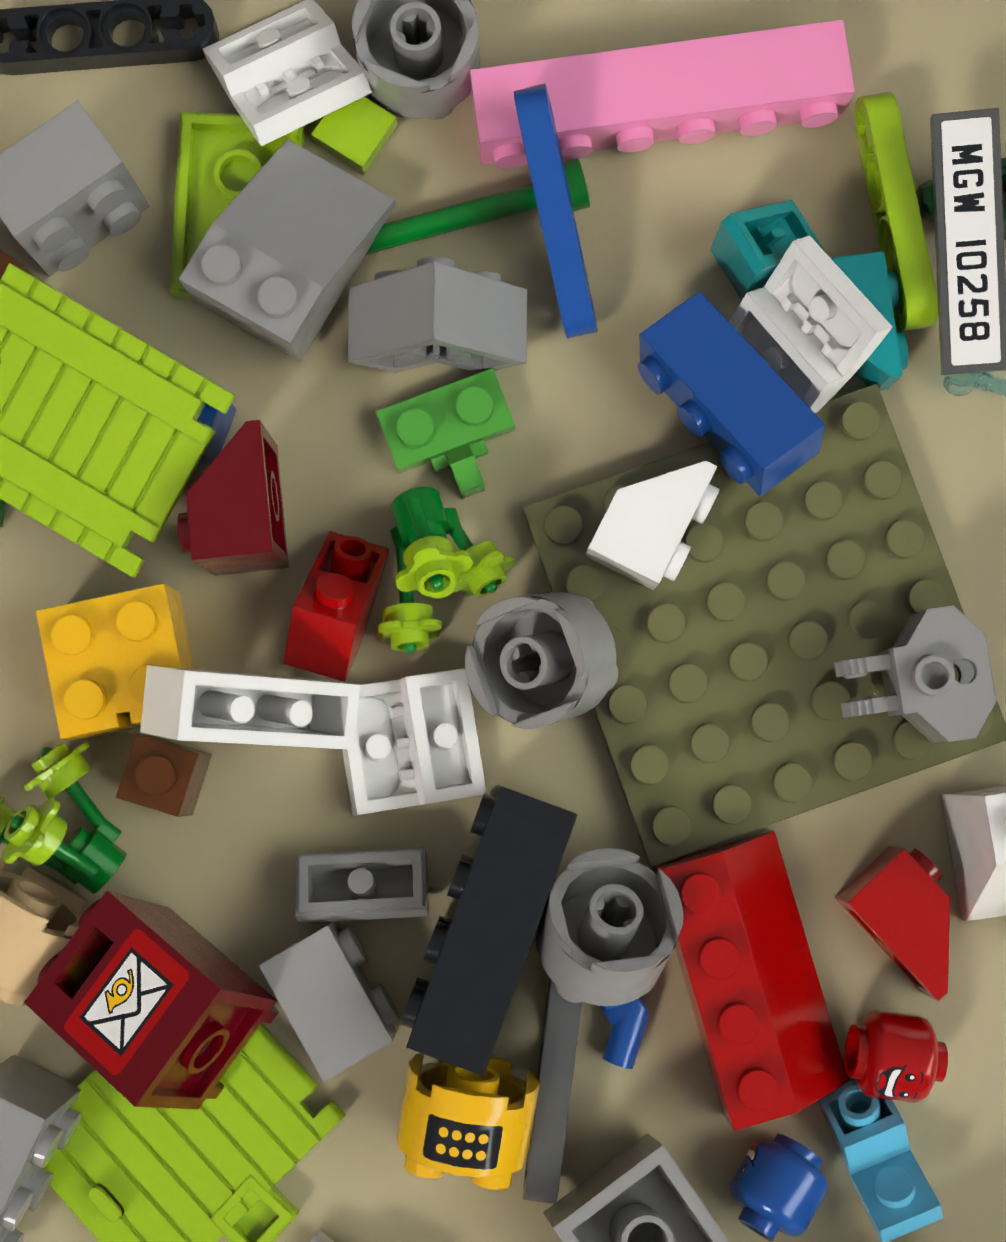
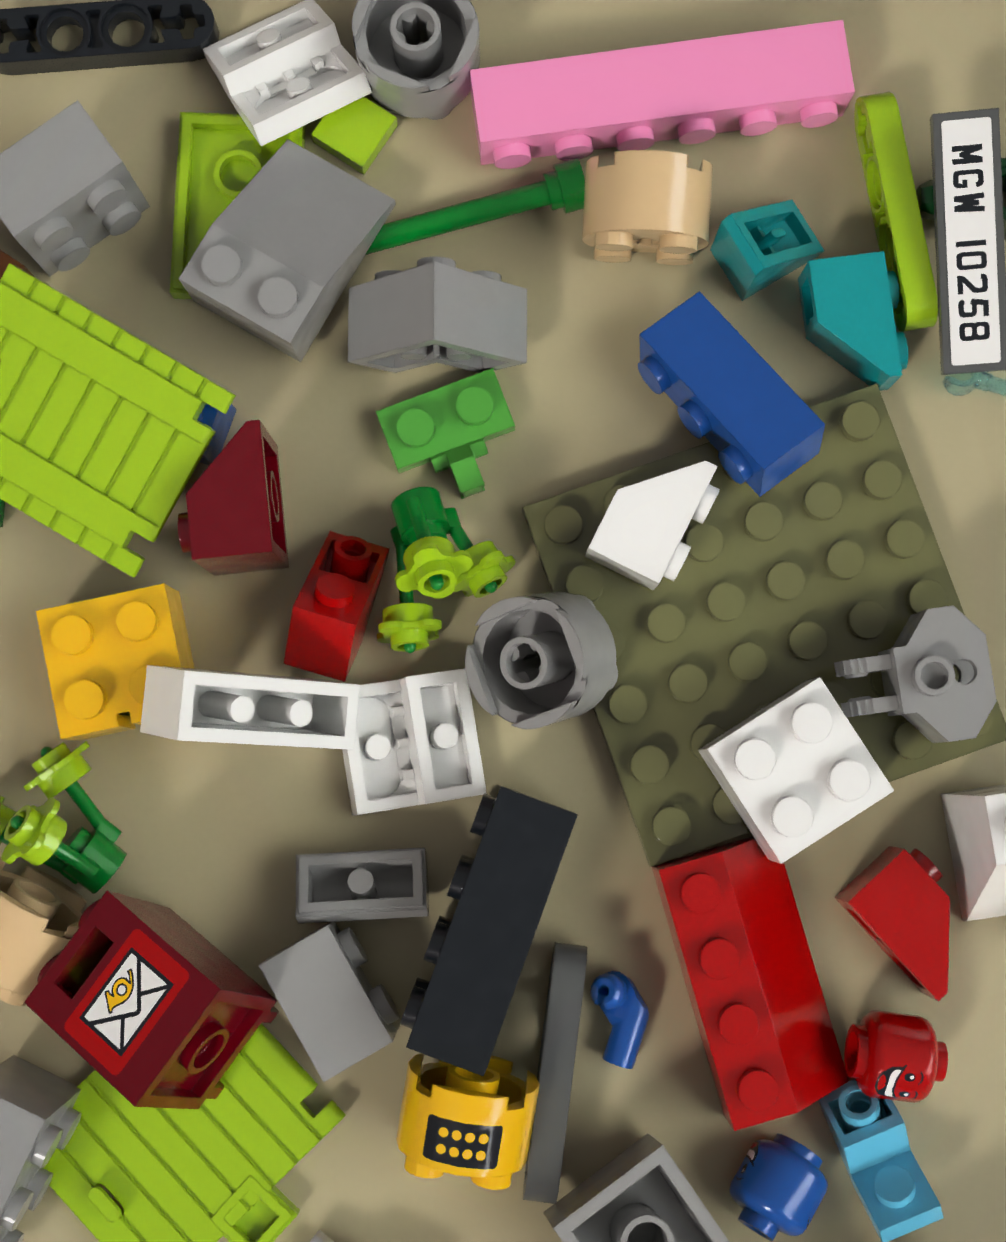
reddish brown brick [115,734,212,817] -> none
blue beam [514,83,598,339] -> none
light grey brick [536,848,683,1006] -> none
white slope [729,236,893,413] -> none
none -> tan brick [582,150,713,265]
none -> white brick [698,677,894,864]

